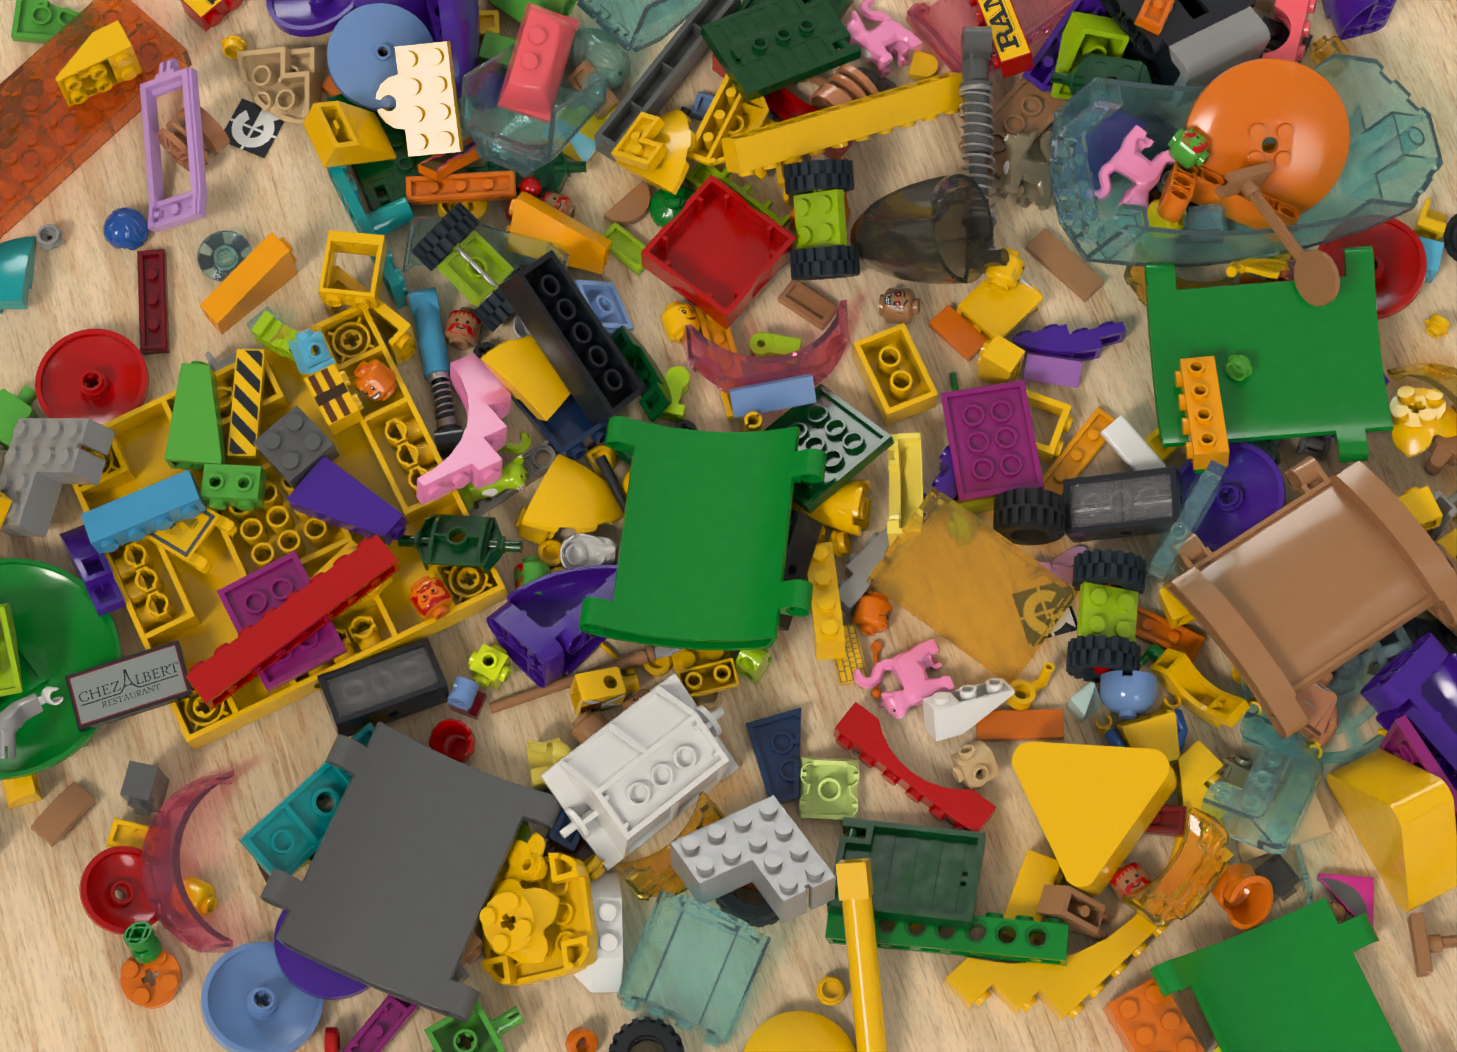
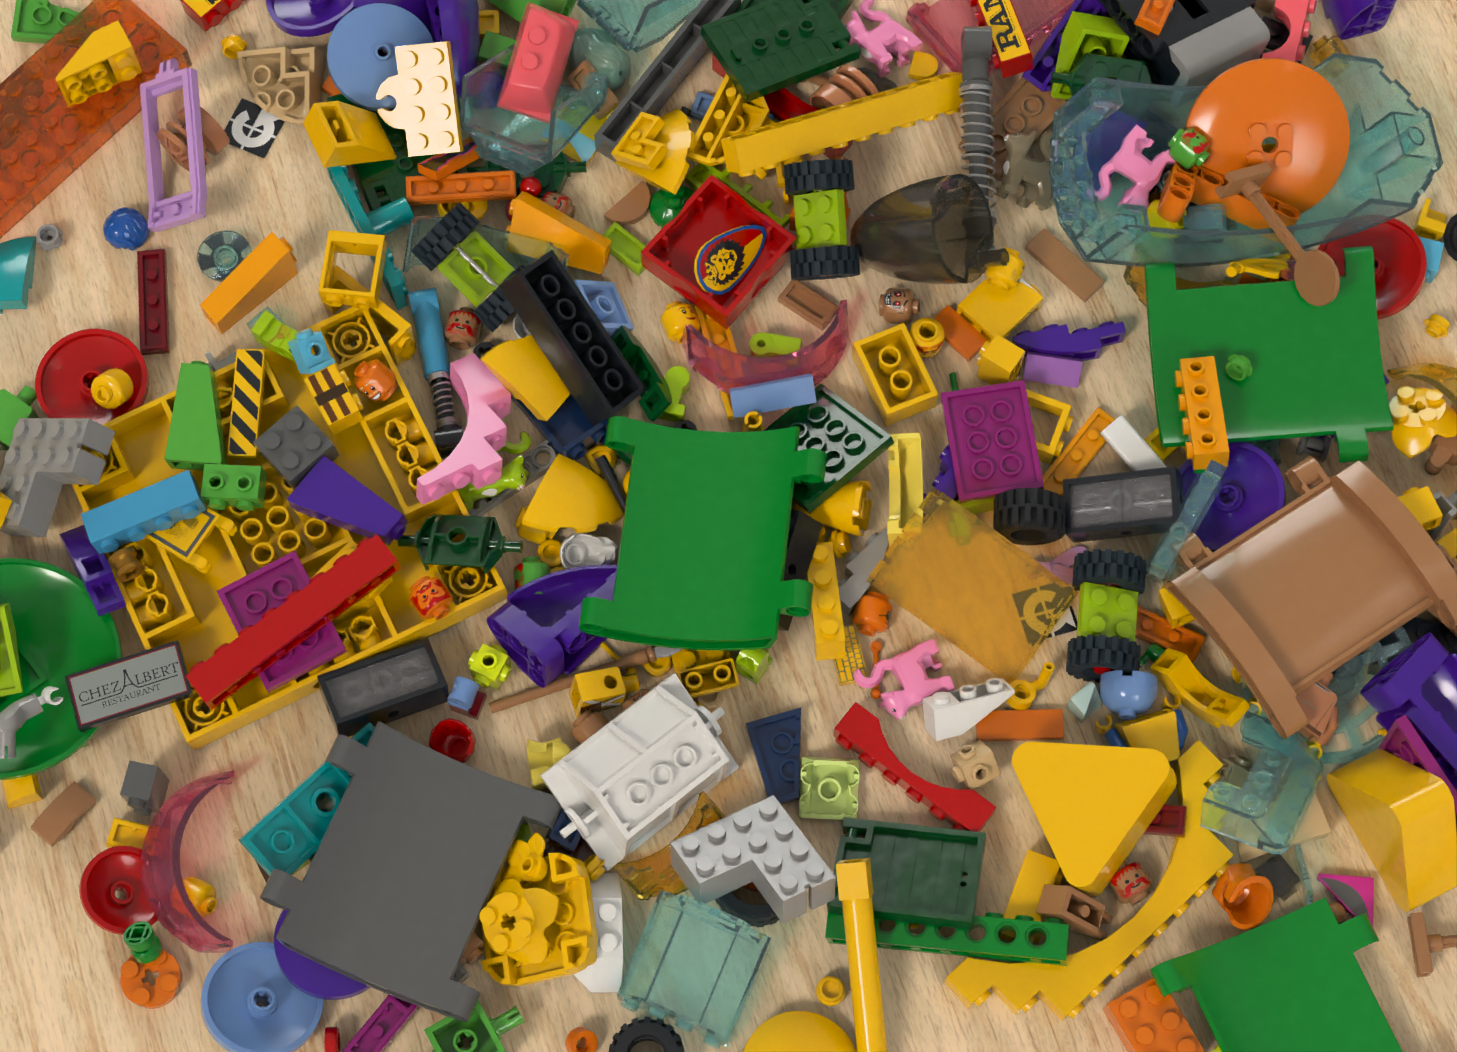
clear yellow windscreen [1120,807,1230,927] -> none
none -> yellow head [91,368,134,409]
none -> pearl gold wheel [108,547,145,582]
none -> shield [694,225,767,295]
none -> yellow head [909,318,944,358]

